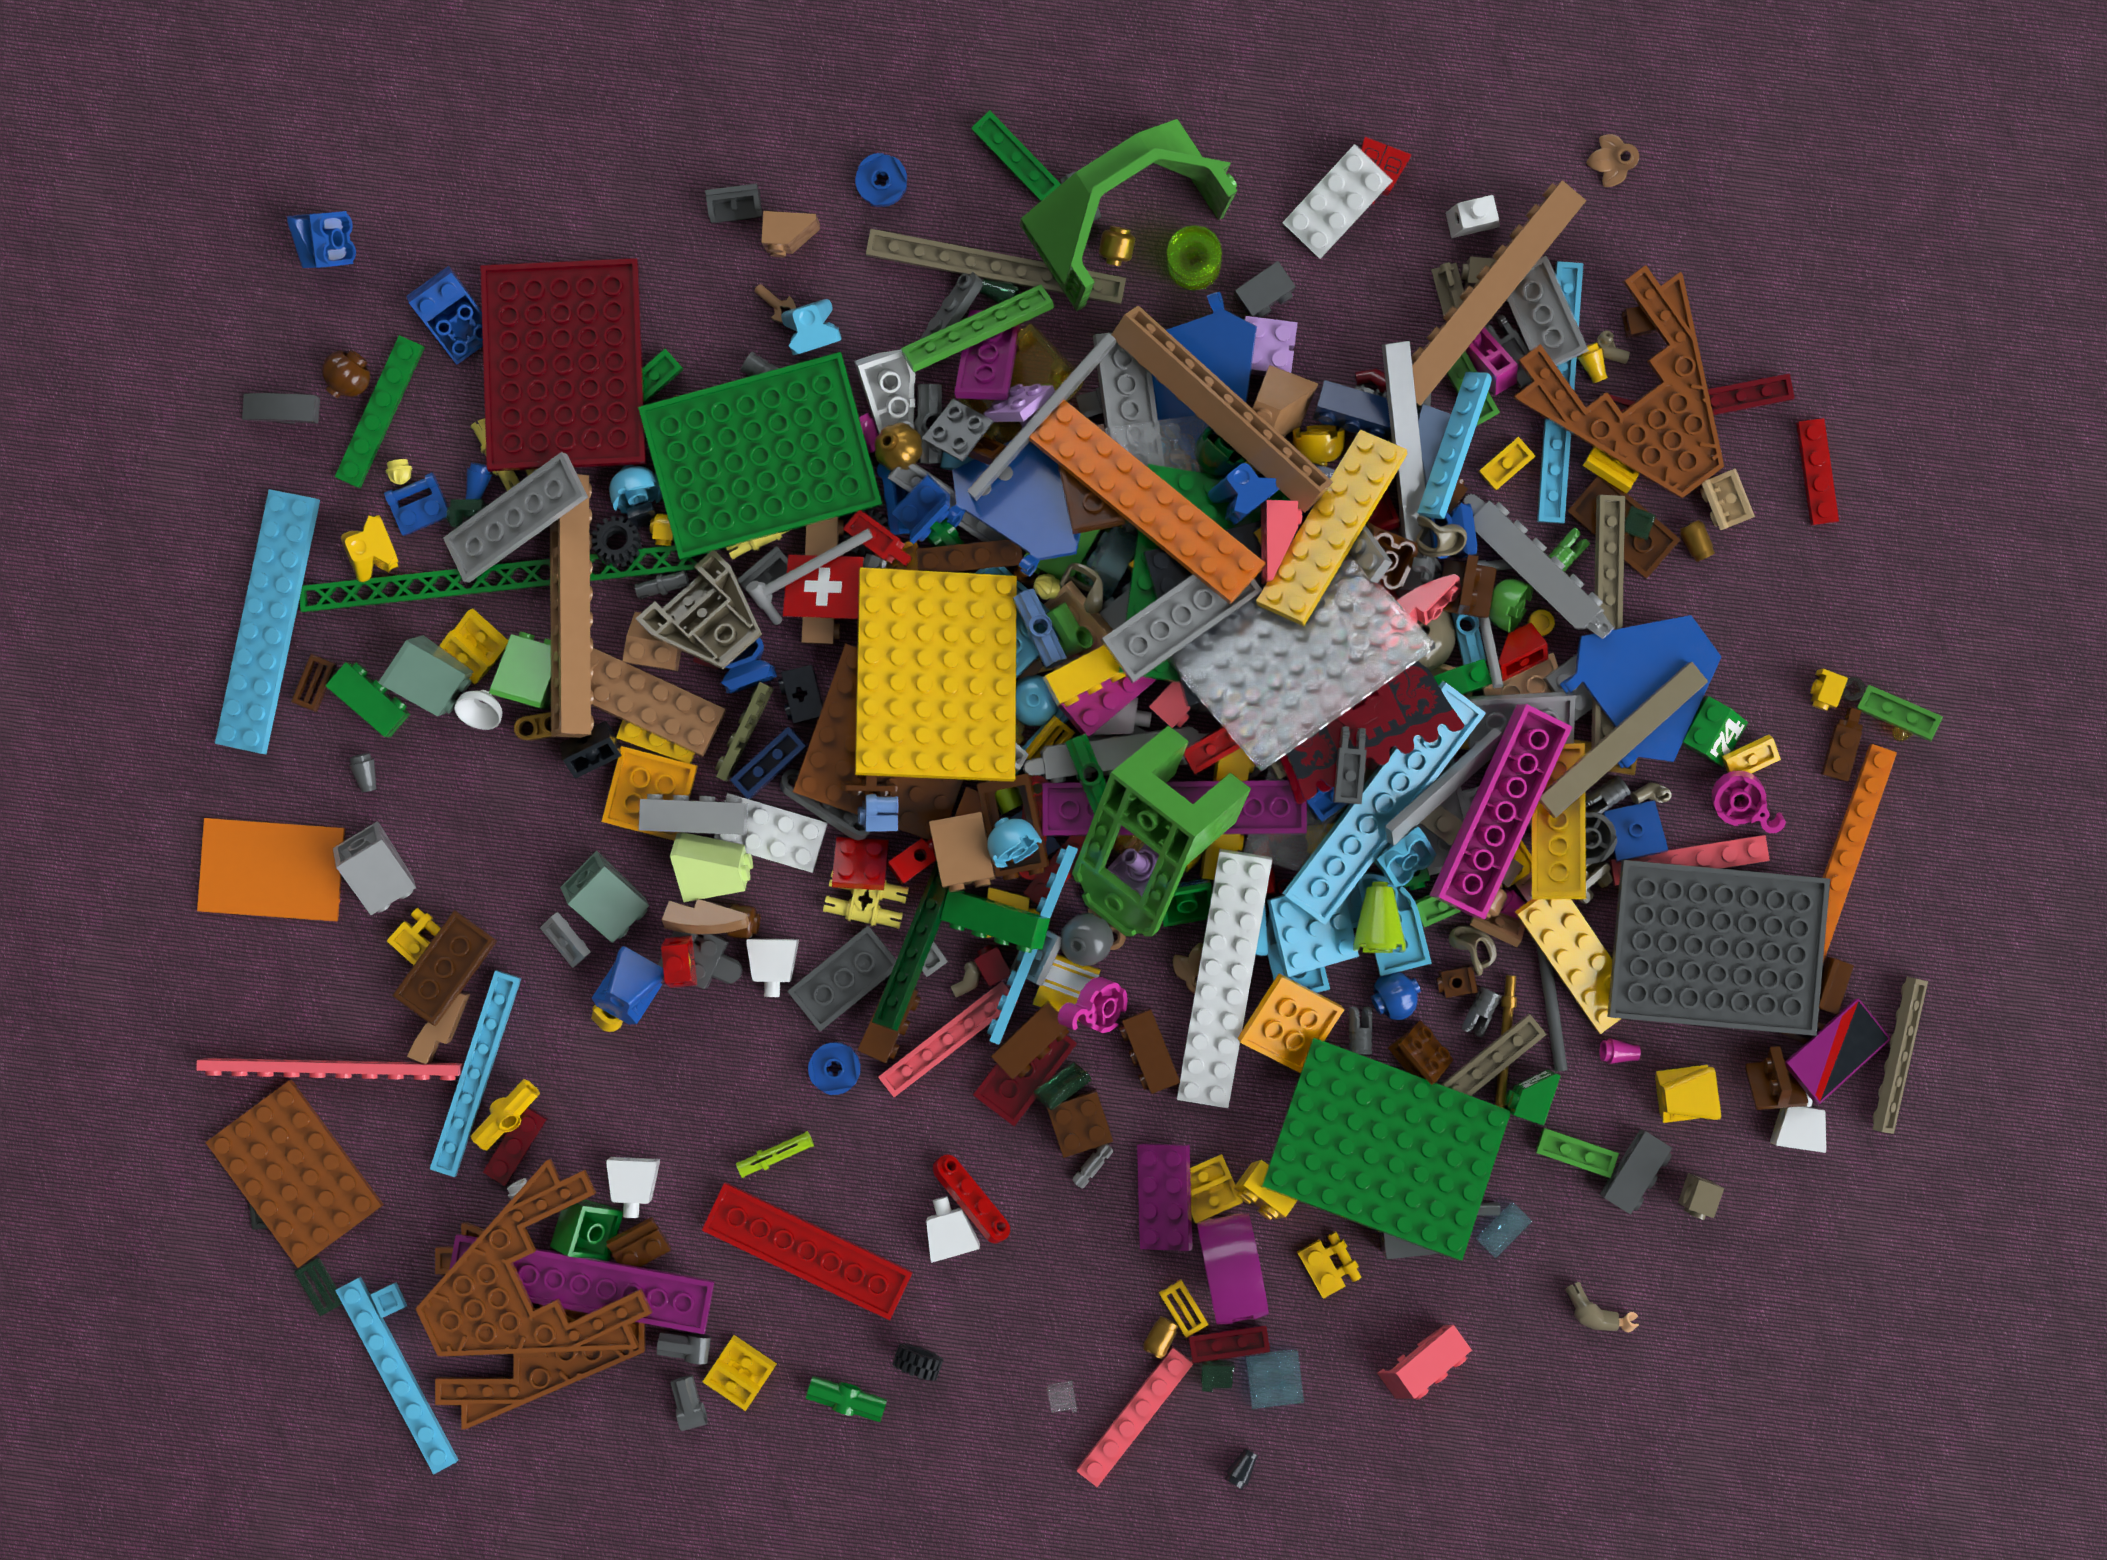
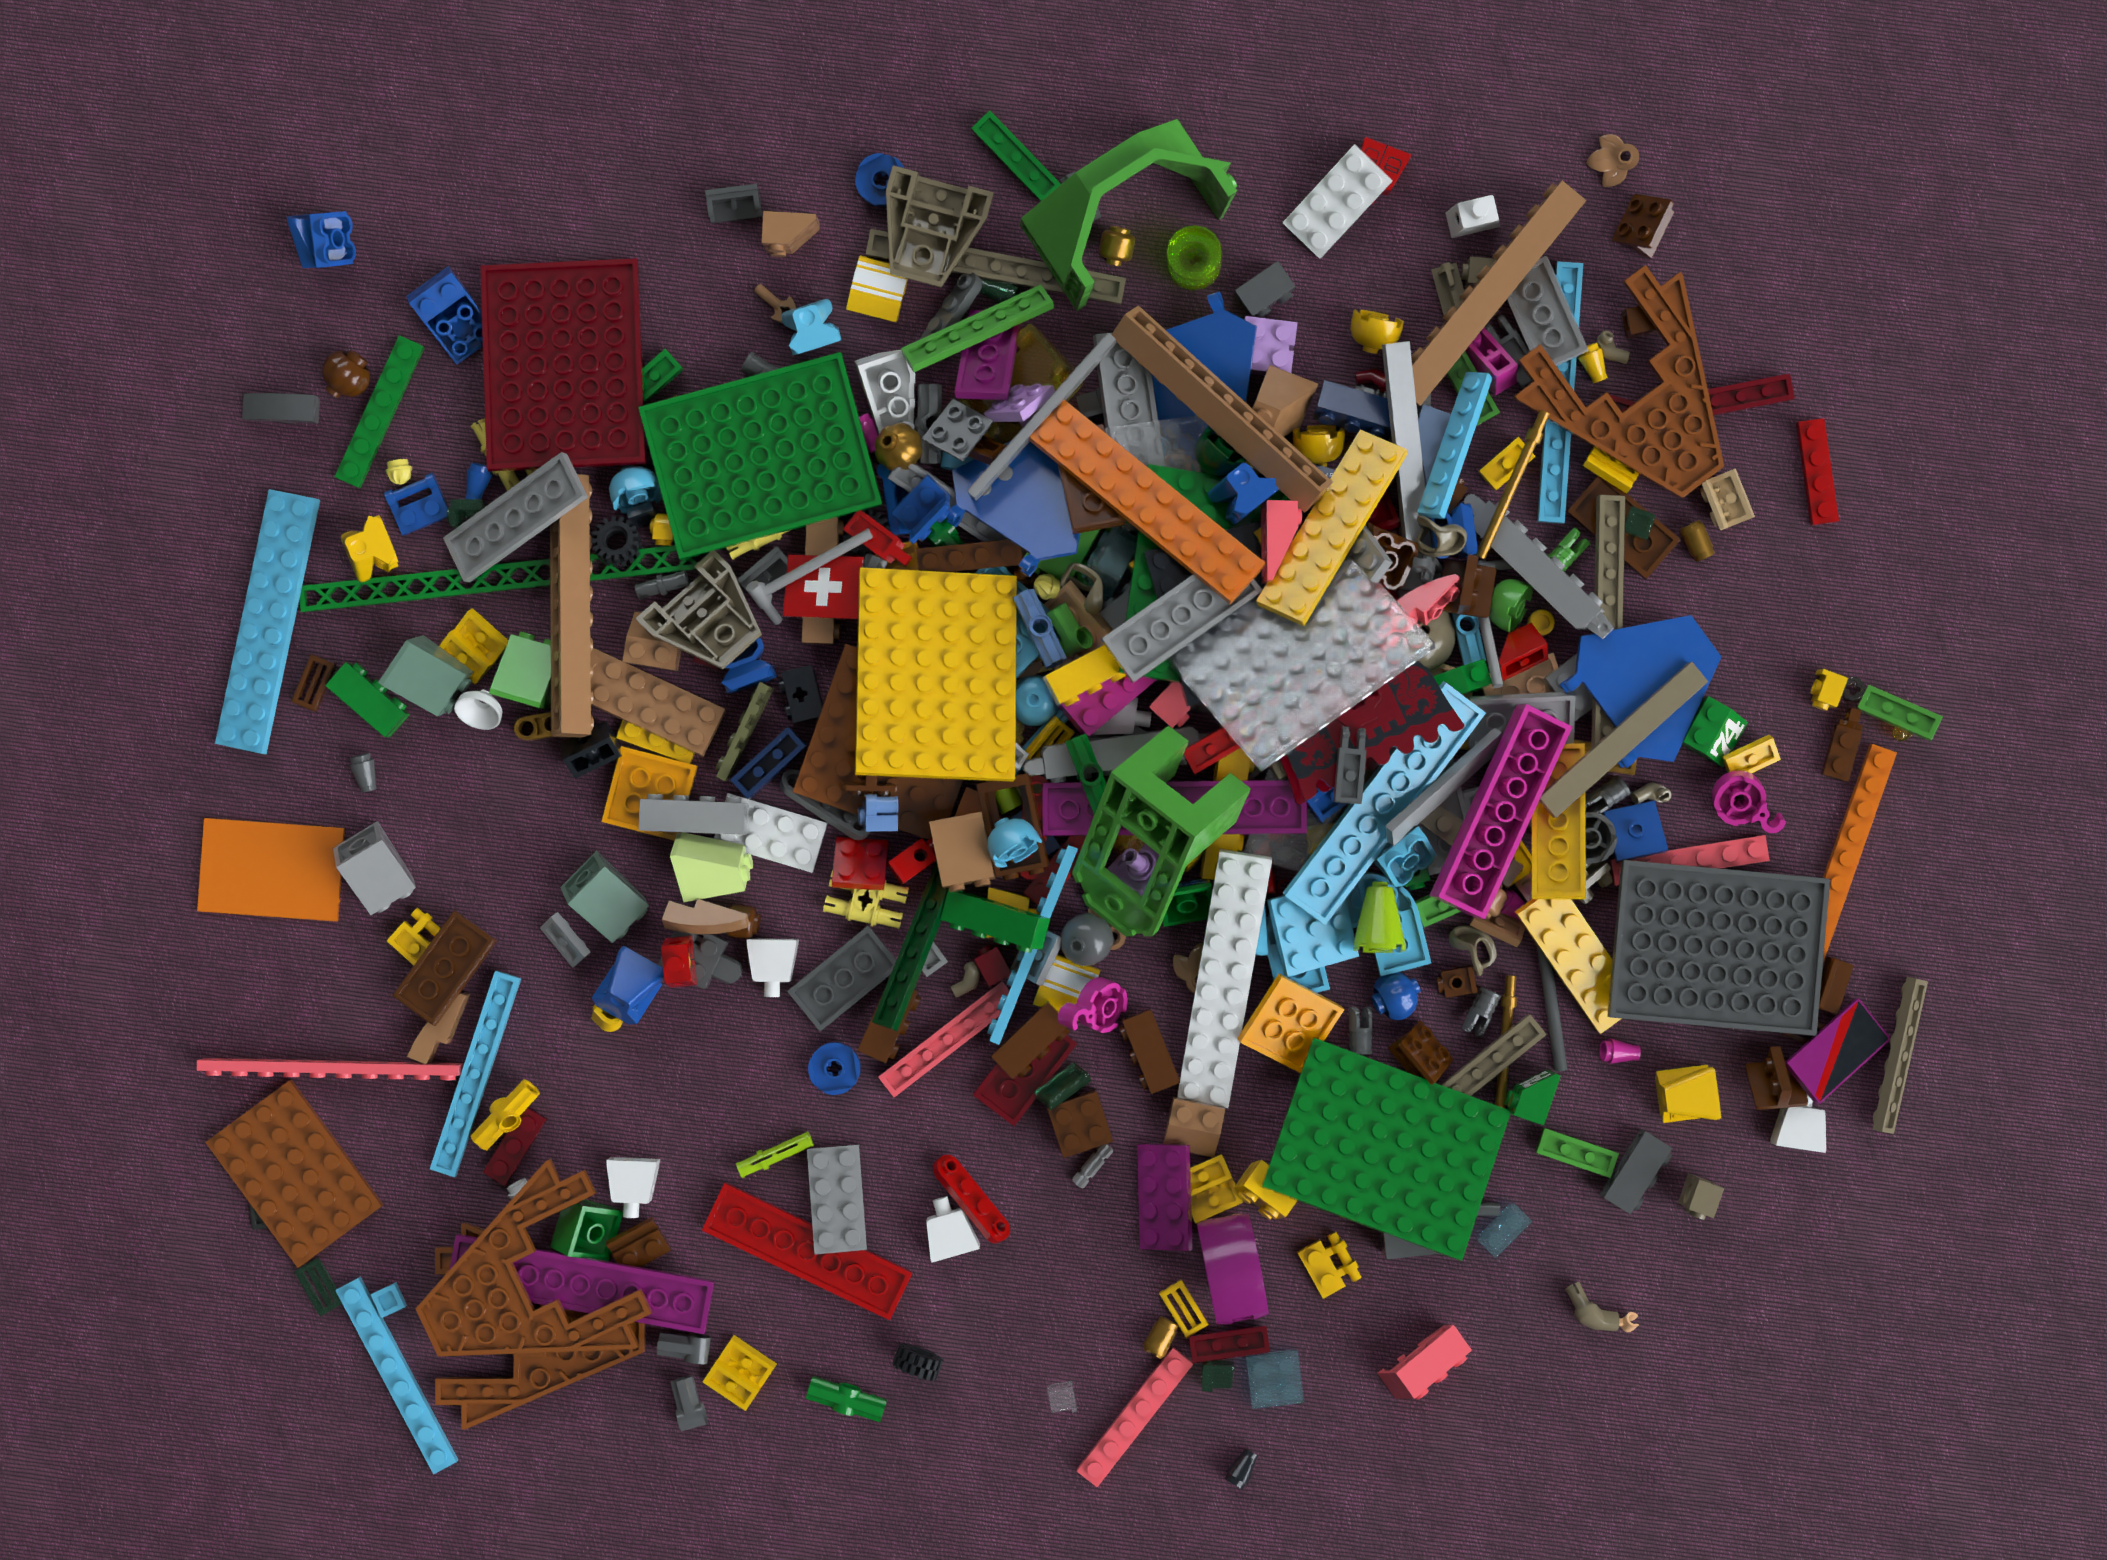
none -> light grey plate [807,1145,867,1254]
none -> slope [846,255,908,322]
none -> dark tan wedge [886,165,994,288]
none -> medium nougat slope [1163,1096,1225,1157]
none -> yellow cylinder [1351,309,1404,354]
none -> pearl gold bar [1476,410,1550,559]
none -> reddish brown bracket [1612,194,1674,258]

